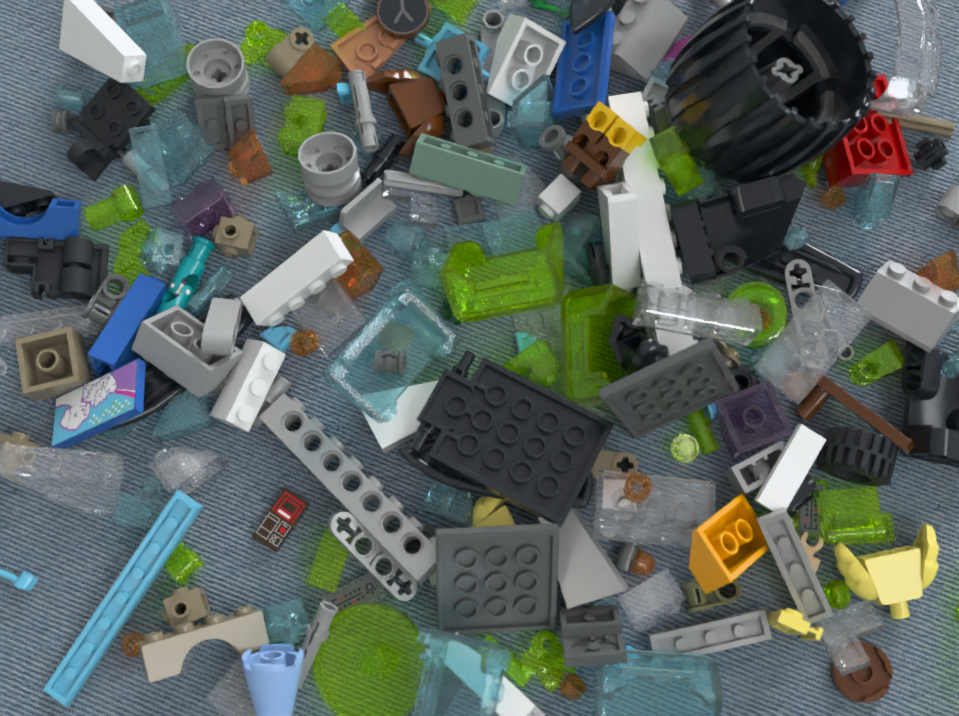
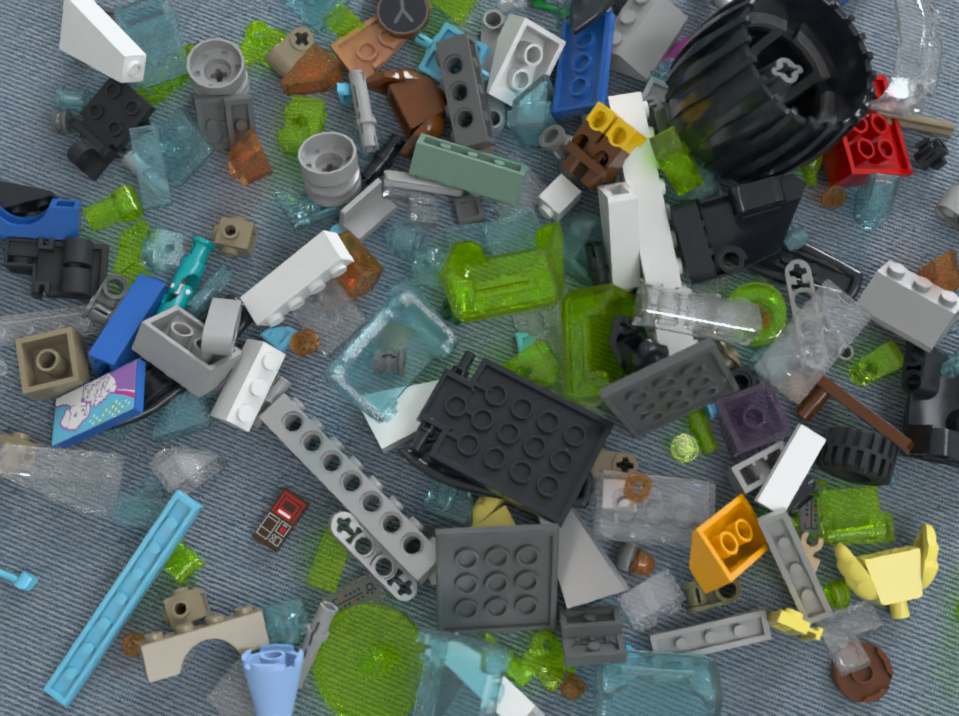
clear purple slope [167,178,237,243] -> none

